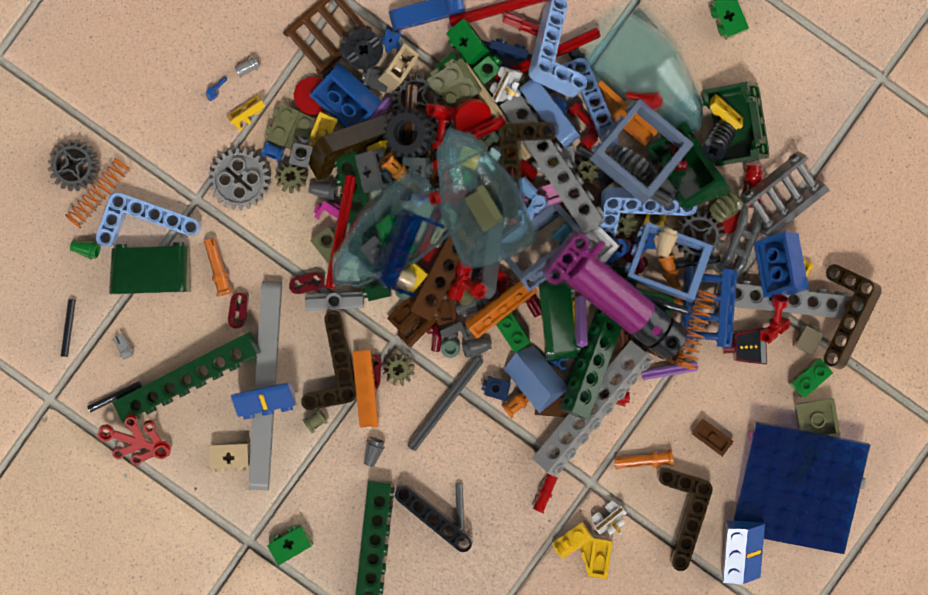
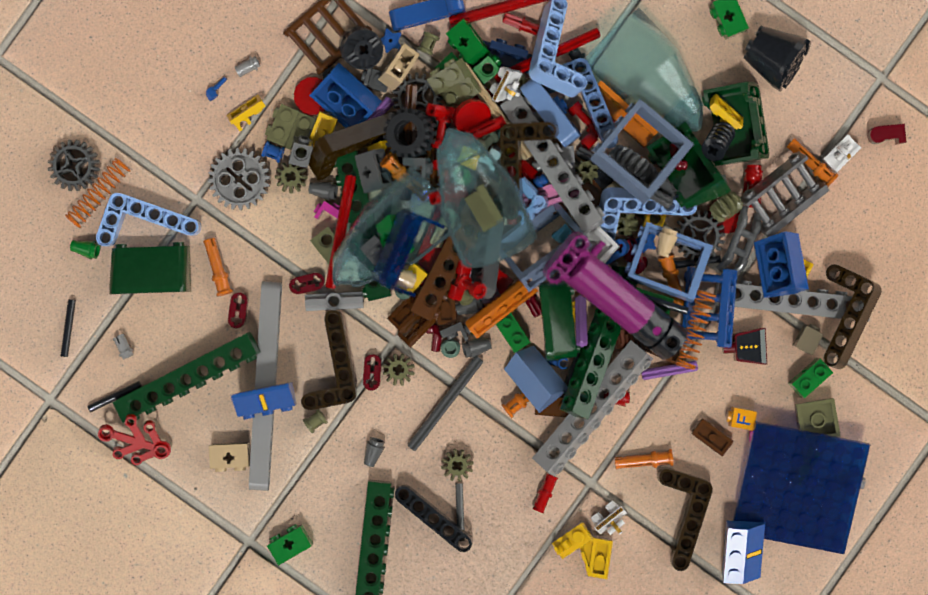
orange fence [352,349,379,428] -> none
dark blue brick [481,376,511,401] -> none
red cone [626,91,663,111] -> none
red bar [760,294,790,344] -> none
none -> olive bush [417,31,440,56]
none -> olive gear [441,449,474,482]
none -> blue arm [532,174,549,188]
none -> light orange brick [726,407,757,431]
none -> black cone [744,25,811,92]
none -> orange pin [787,138,839,187]
none -> white hips [823,134,862,173]
none -> dark red leg [867,123,907,145]

